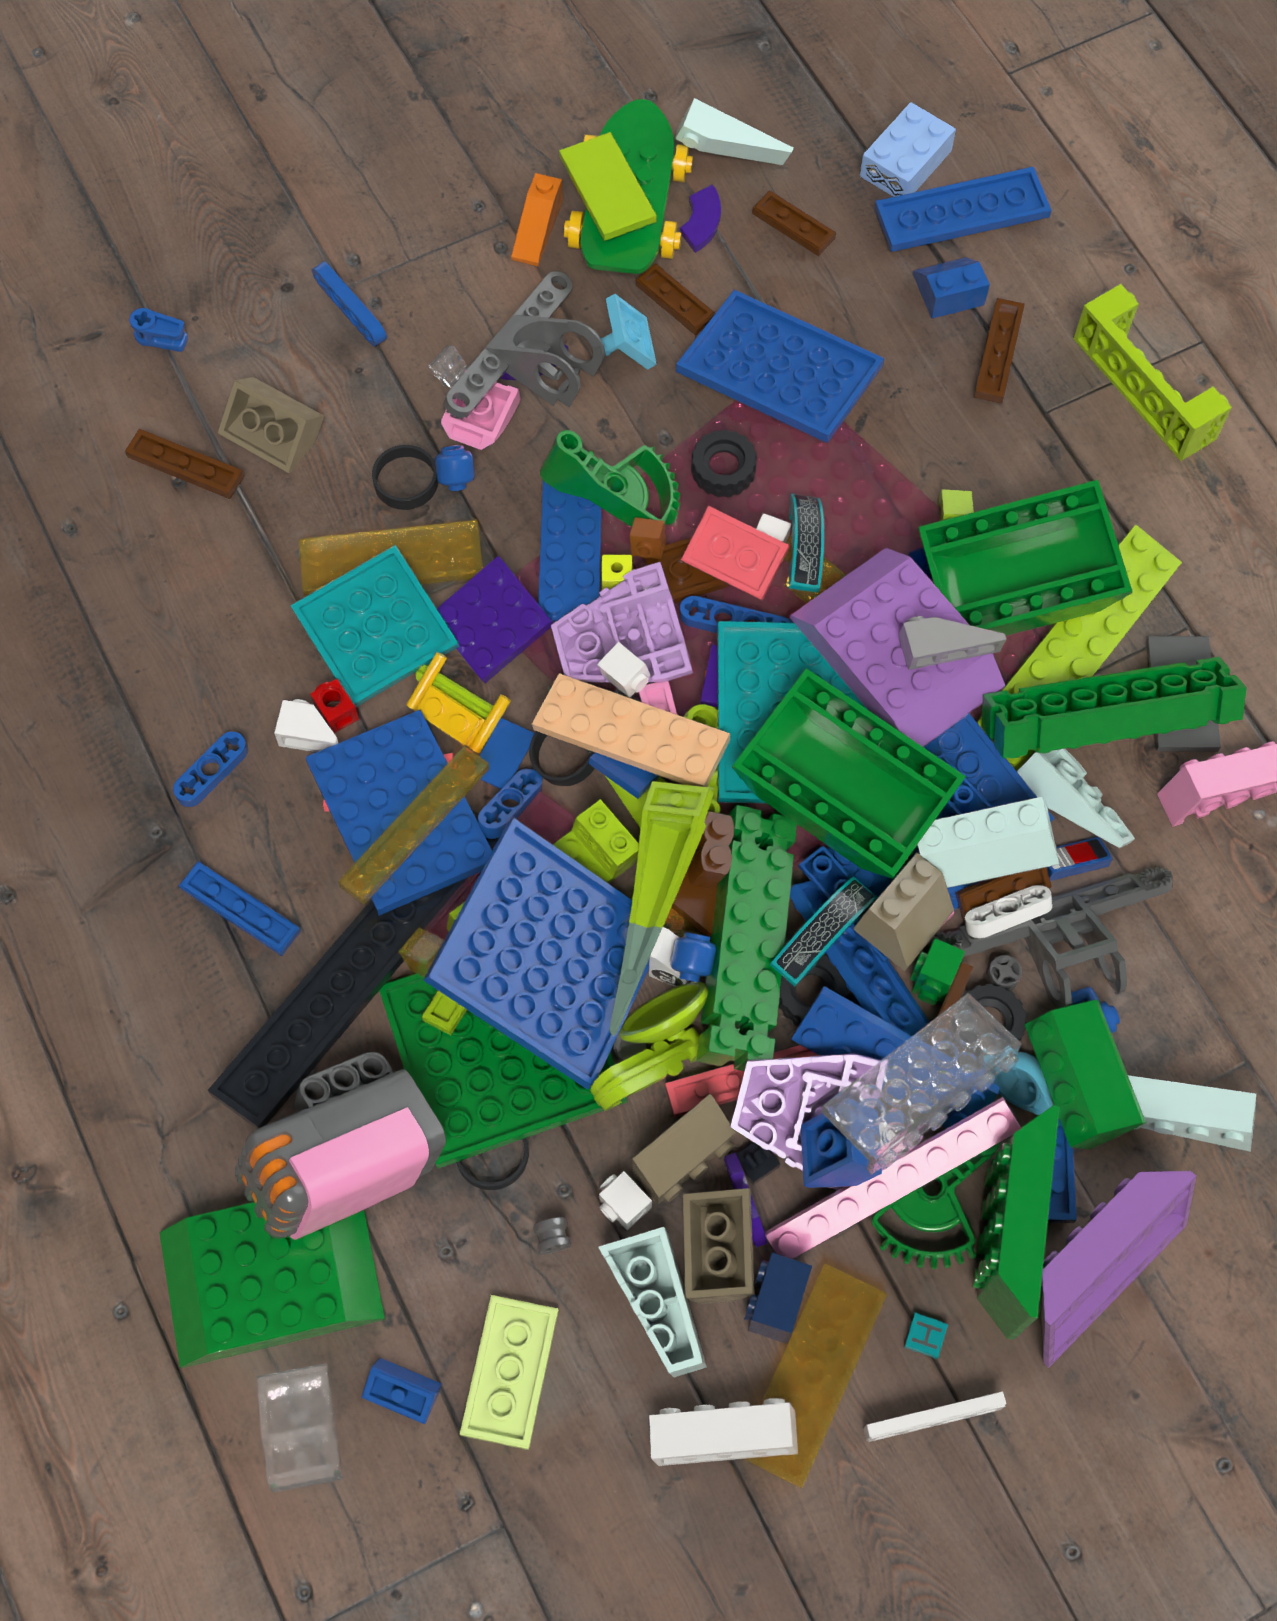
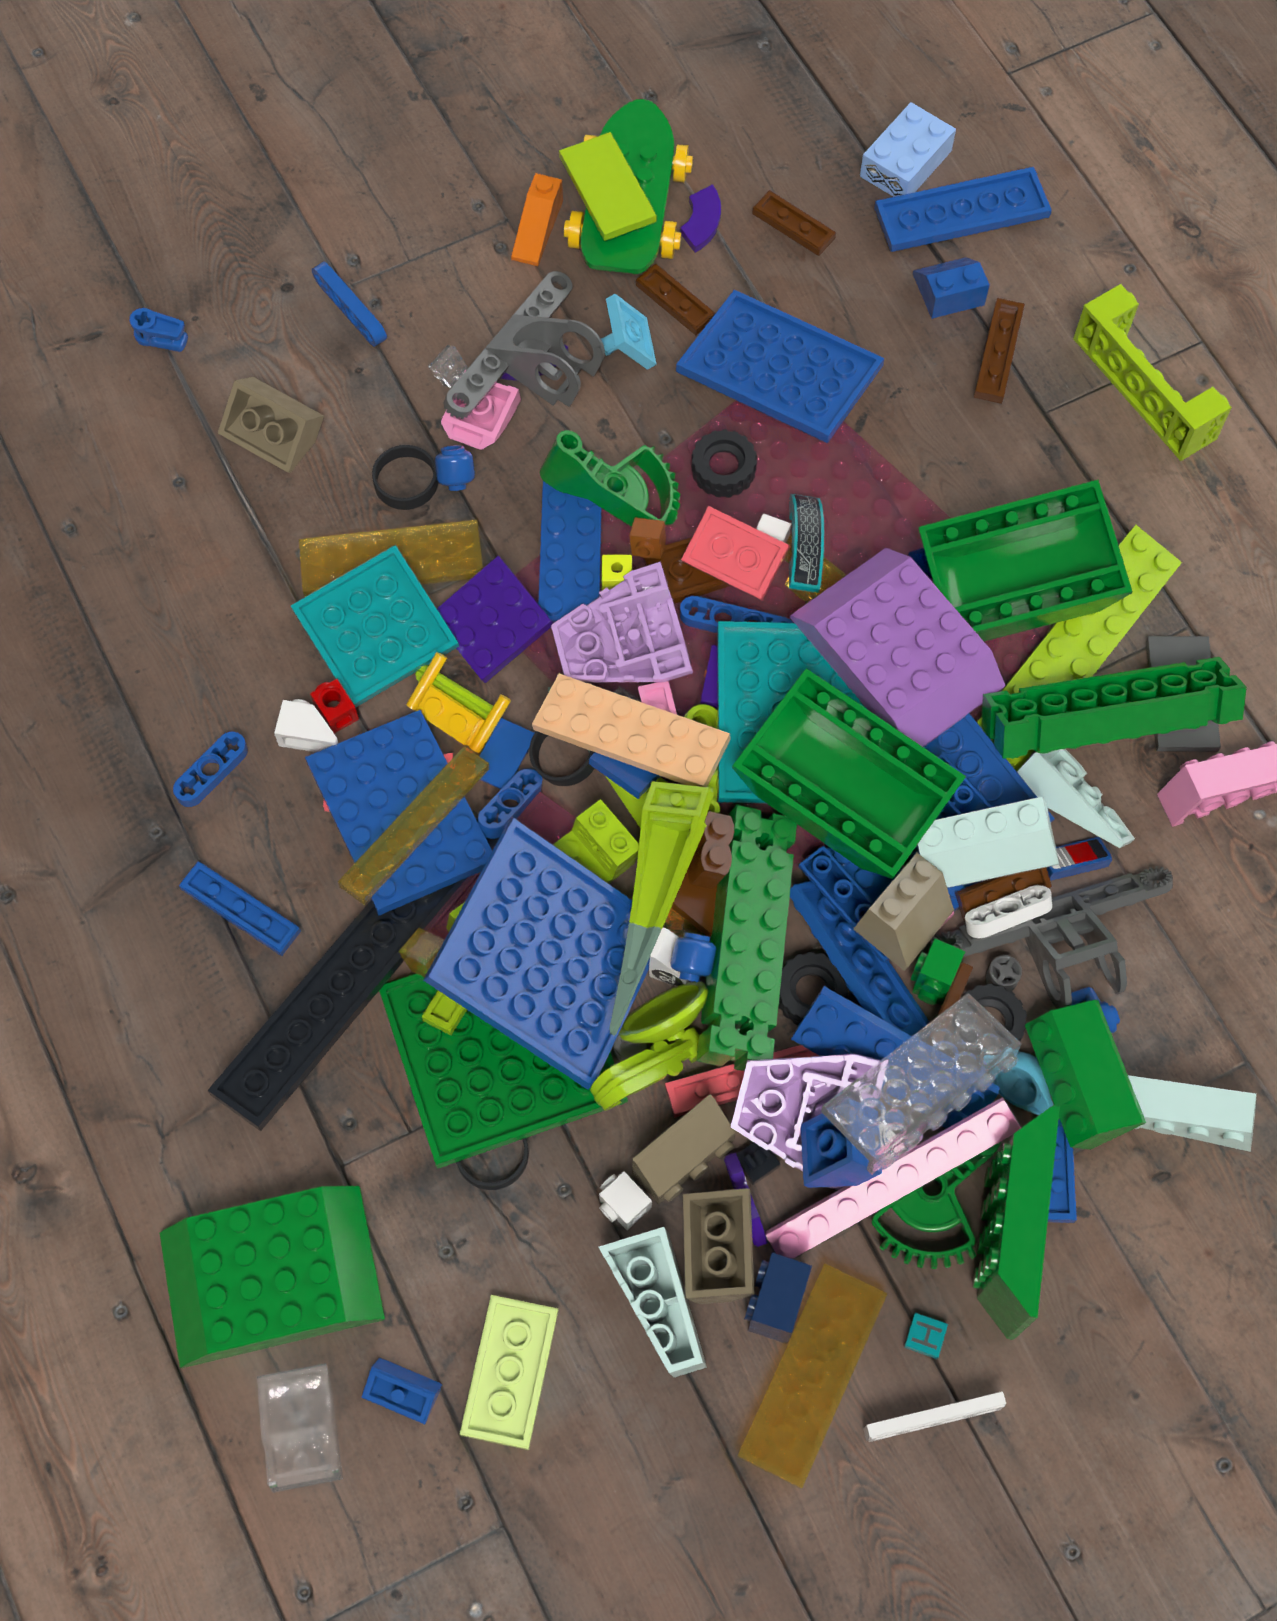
reddish brown plate [125,428,244,499] -> none
piece [235,1052,446,1240] -> none
flat silver wheel [533,1217,572,1254] -> none
white brick [597,642,651,698] -> none
white brick [649,1398,798,1466] -> none
light aqua wedge [675,98,793,165] -> none
slope [770,876,878,987] -> none
light grey slope [898,616,1006,670] -> none
lime slope [938,490,974,521] -> none
medium lavender slope [1040,1171,1196,1368] -> none

